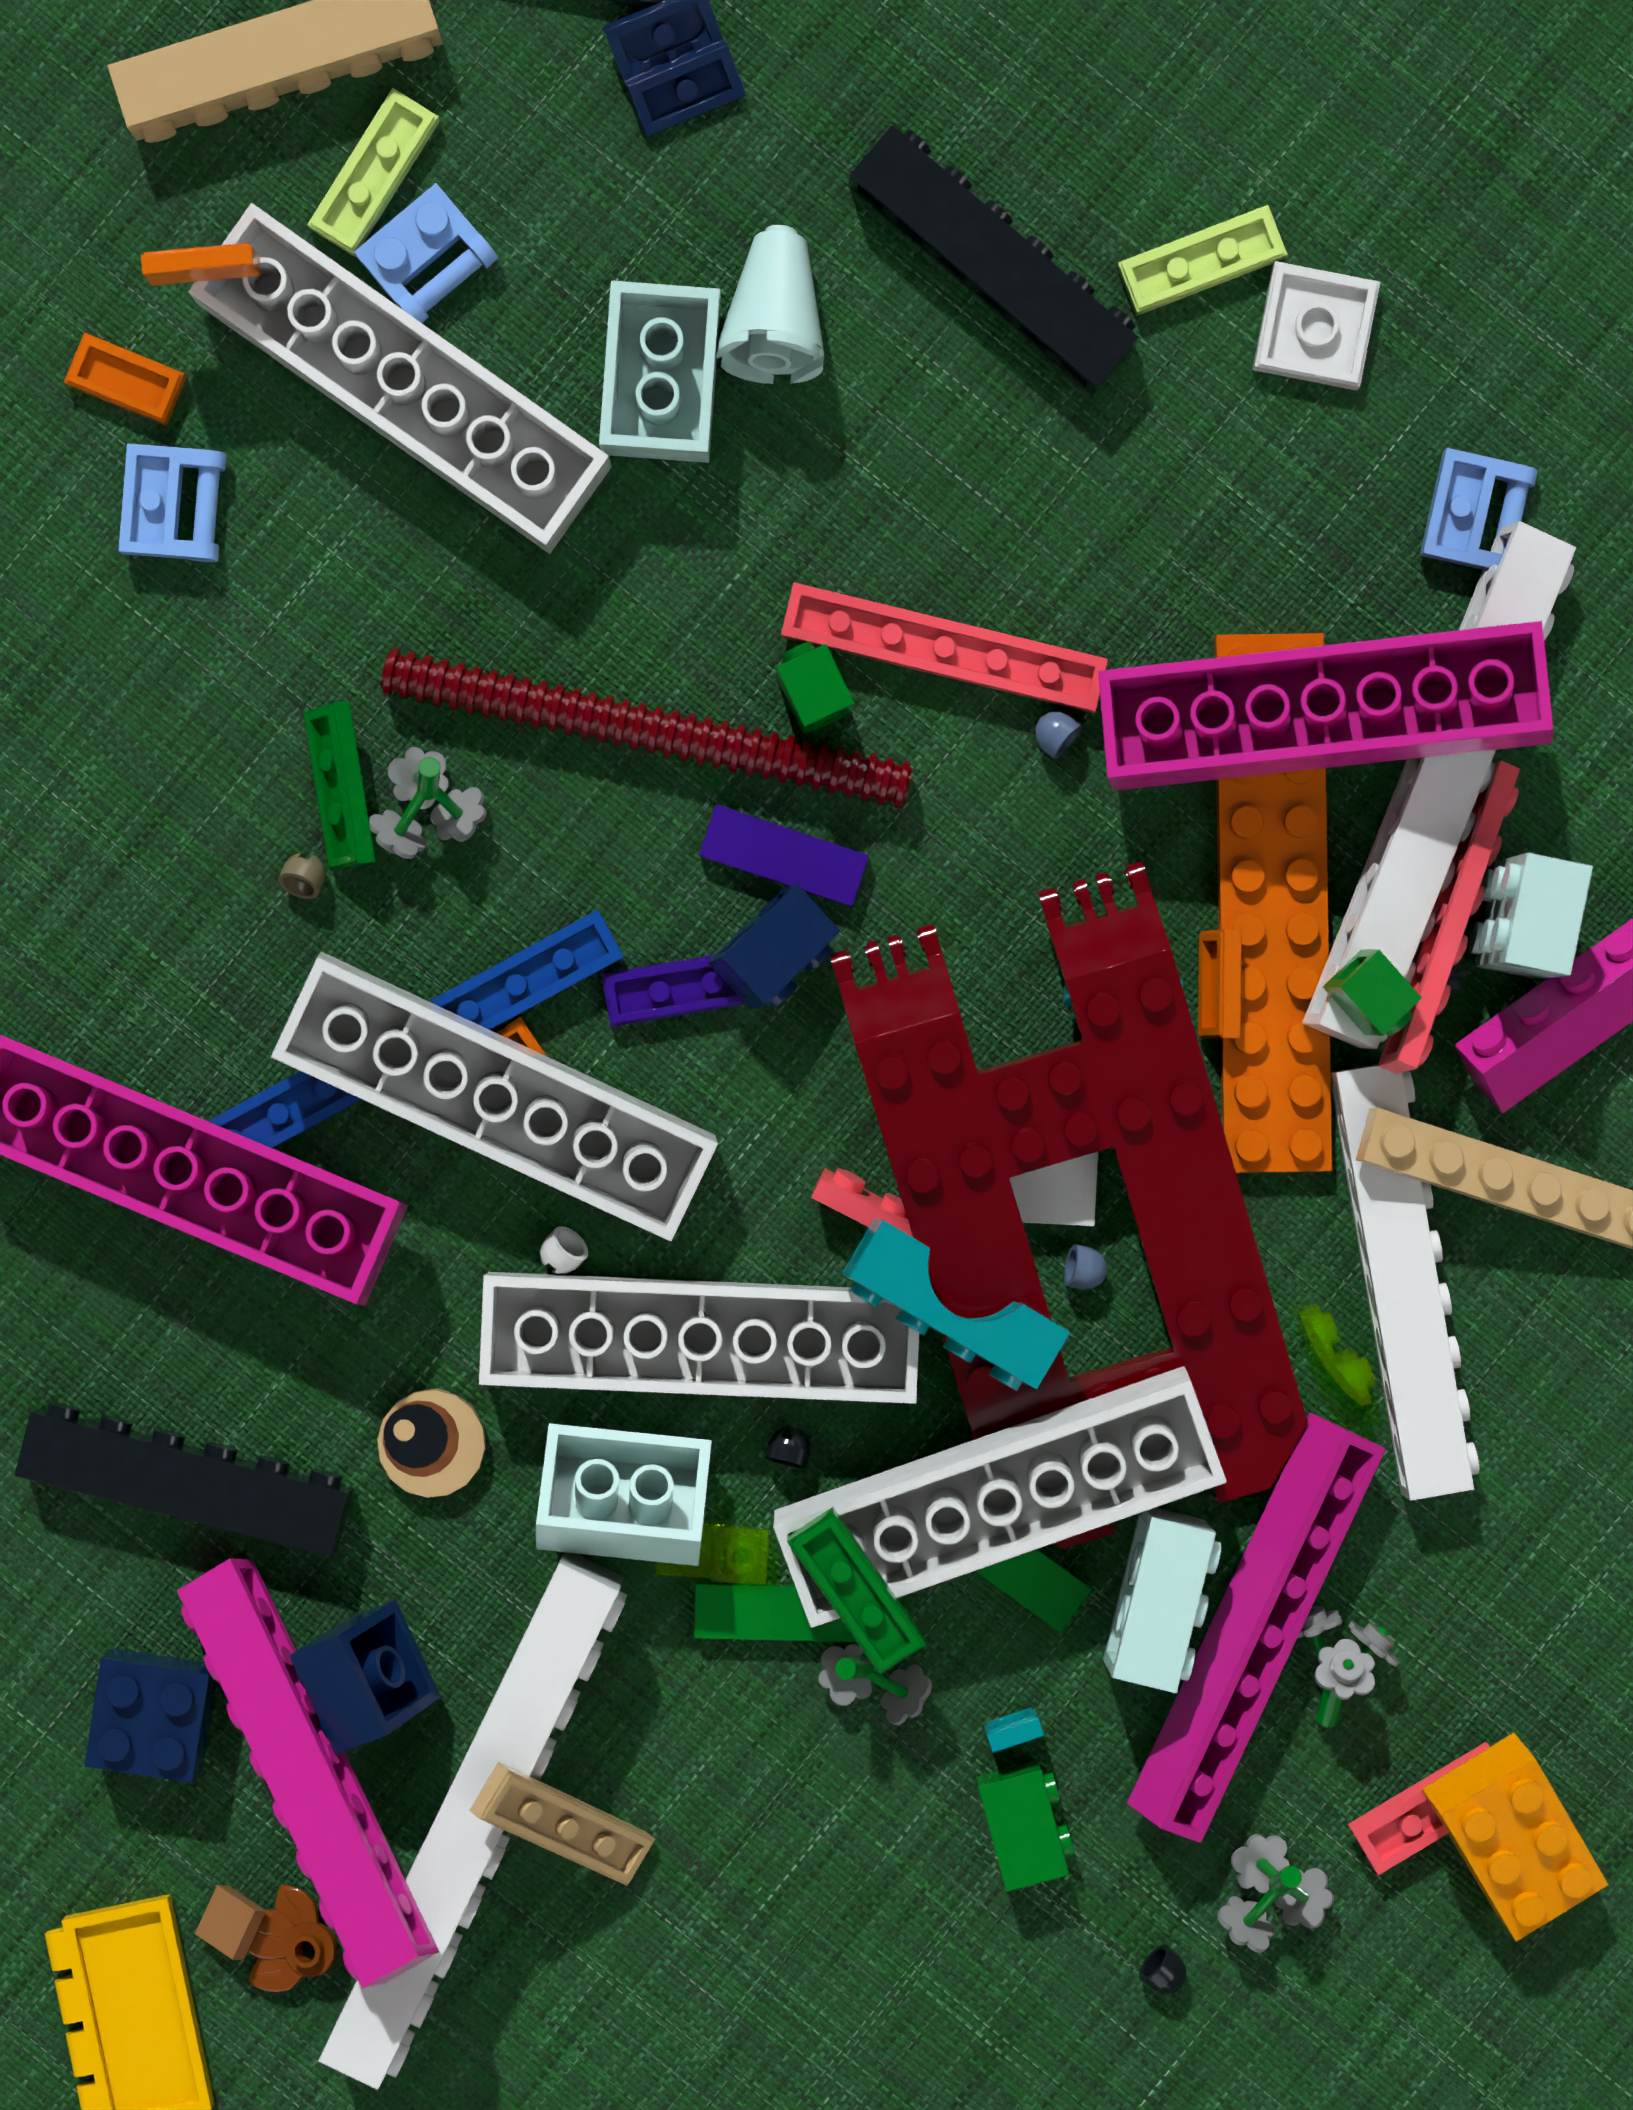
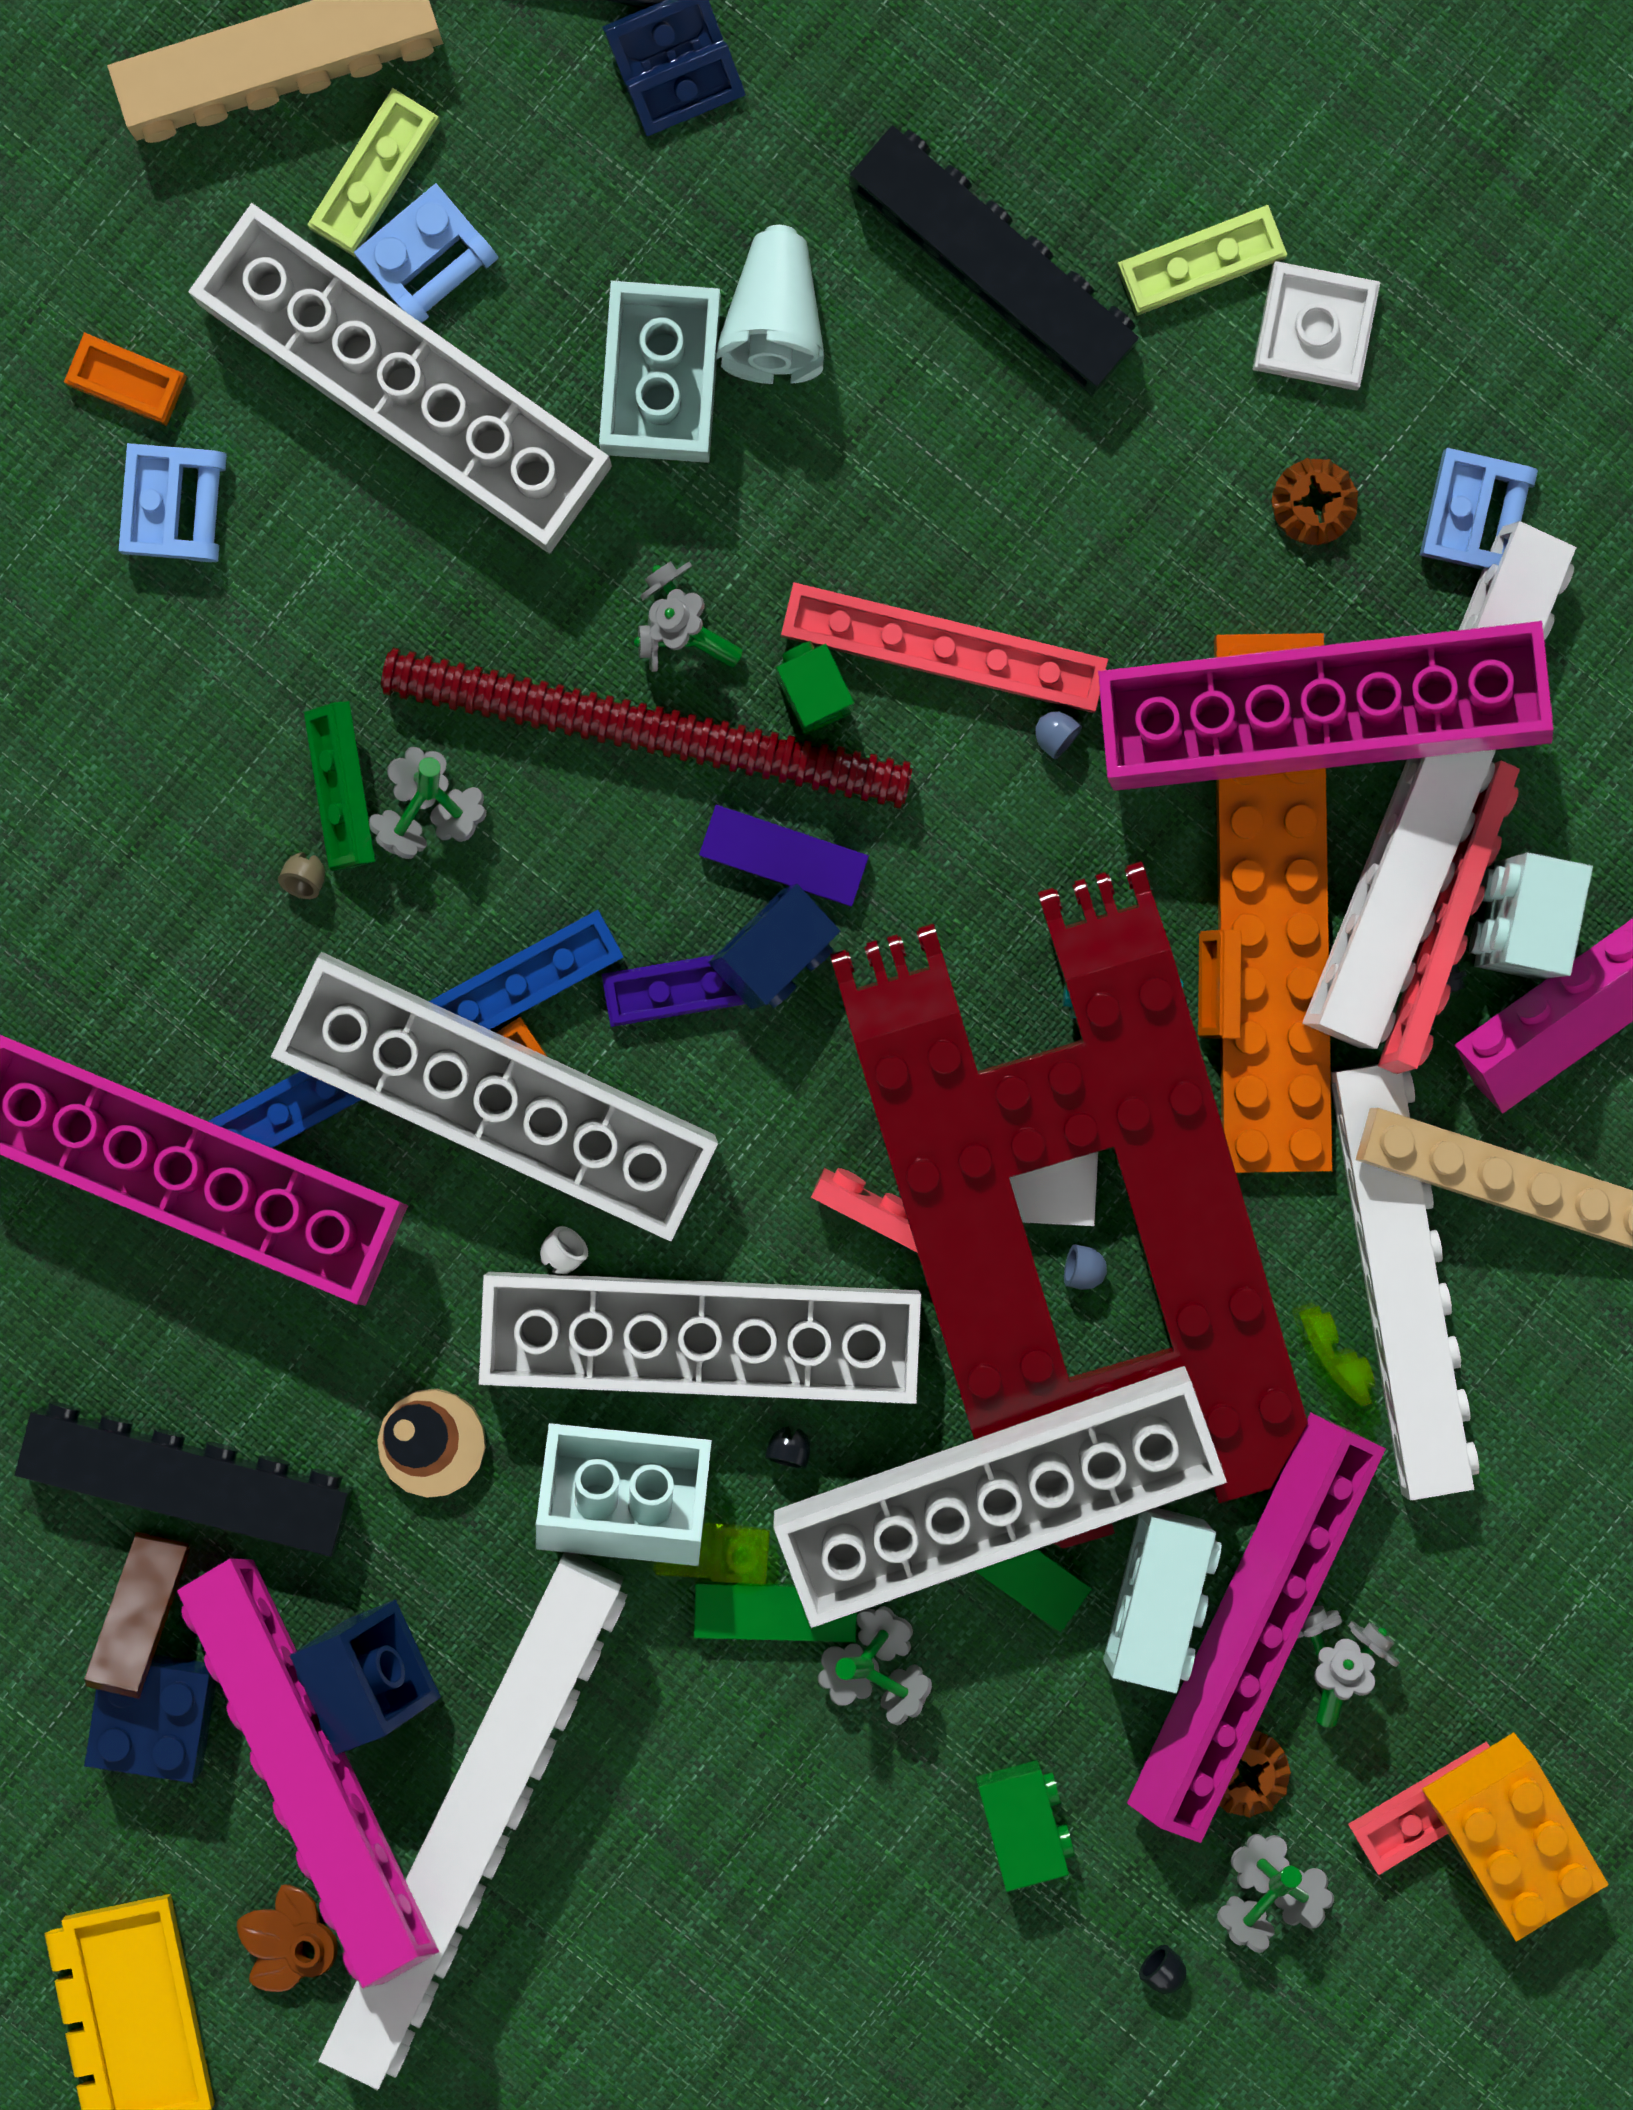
orange tile [141,243,261,286] -> none
medium nougat tile [195,1885,266,1960] -> none
tan tile [470,1762,655,1886] -> none
green tile [787,1507,926,1675] -> none
teal arch [842,1218,1070,1391] -> none
teal tile [984,1707,1044,1753] -> none
green brick [1323,949,1422,1036] -> none
none -> tile [84,1532,190,1699]
none -> light grey plant [634,561,743,672]
none -> dark orange gear [1219,1730,1291,1818]
none -> dark orange gear [1272,458,1358,545]

